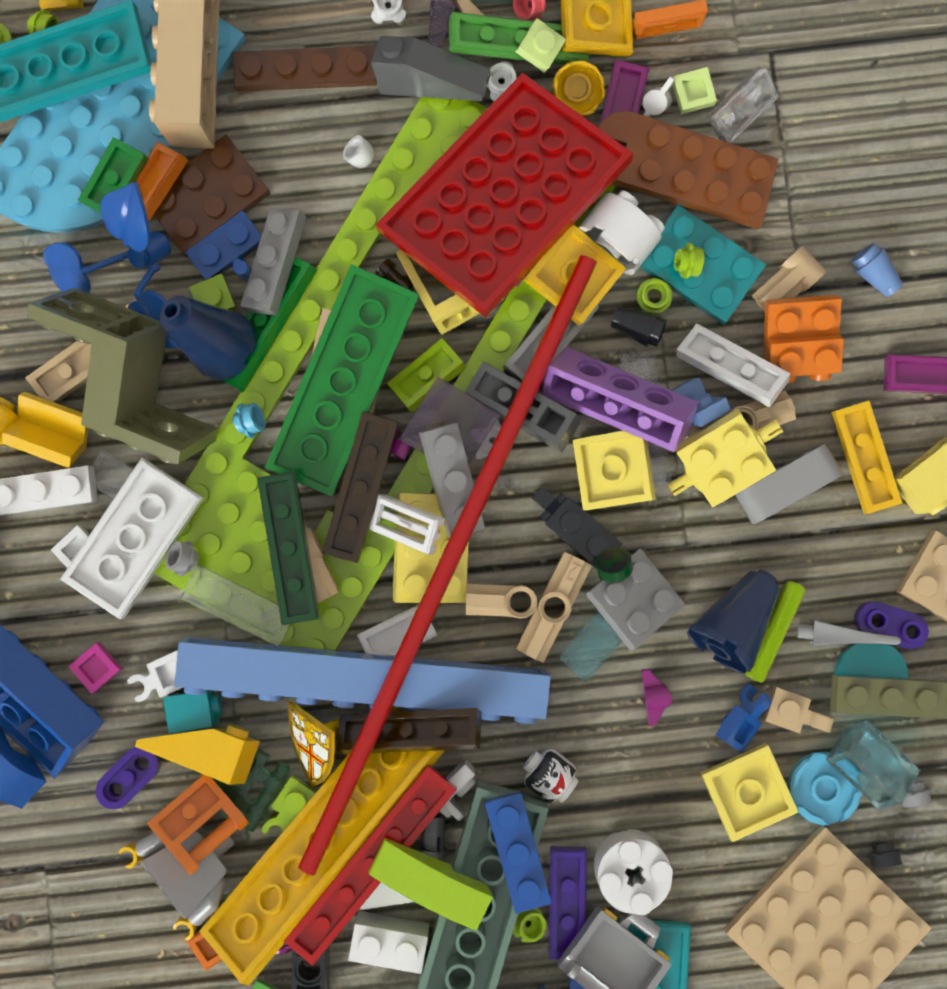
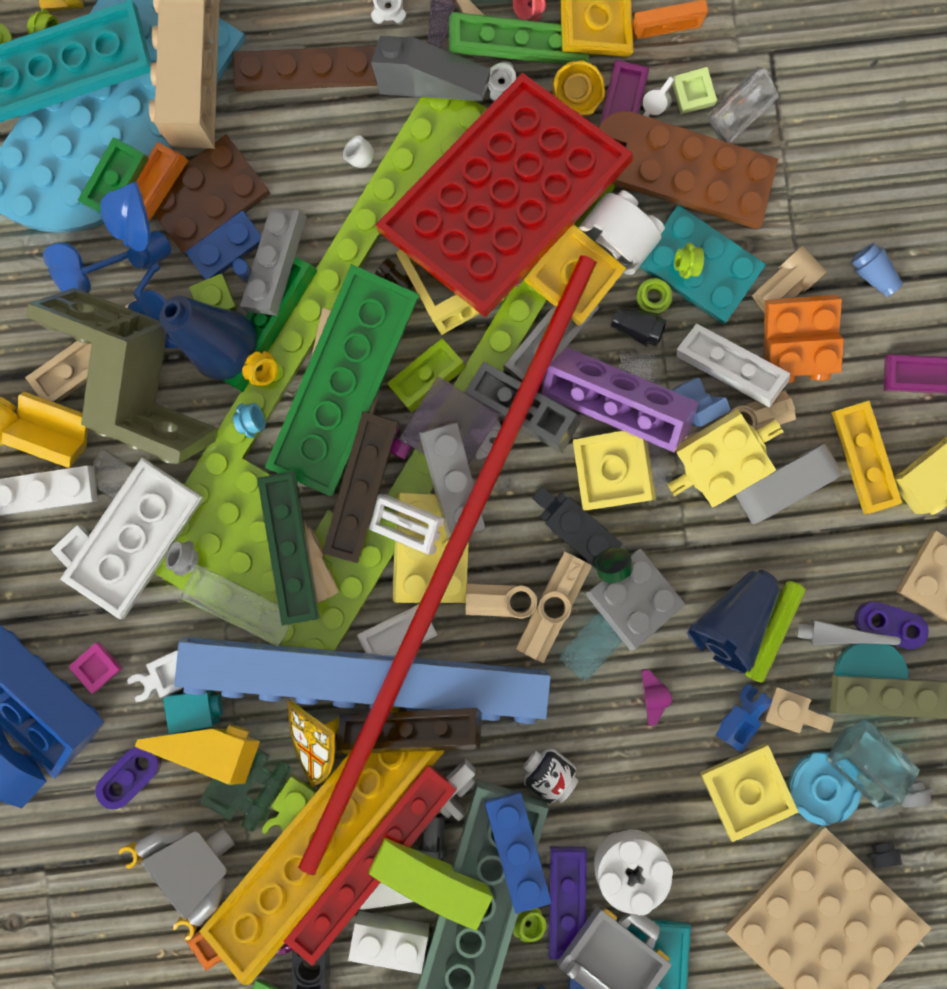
orange plate [147,775,249,876] -> none
yellowish green plate [515,18,566,73] -> none
none -> yellow plate [242,351,278,386]

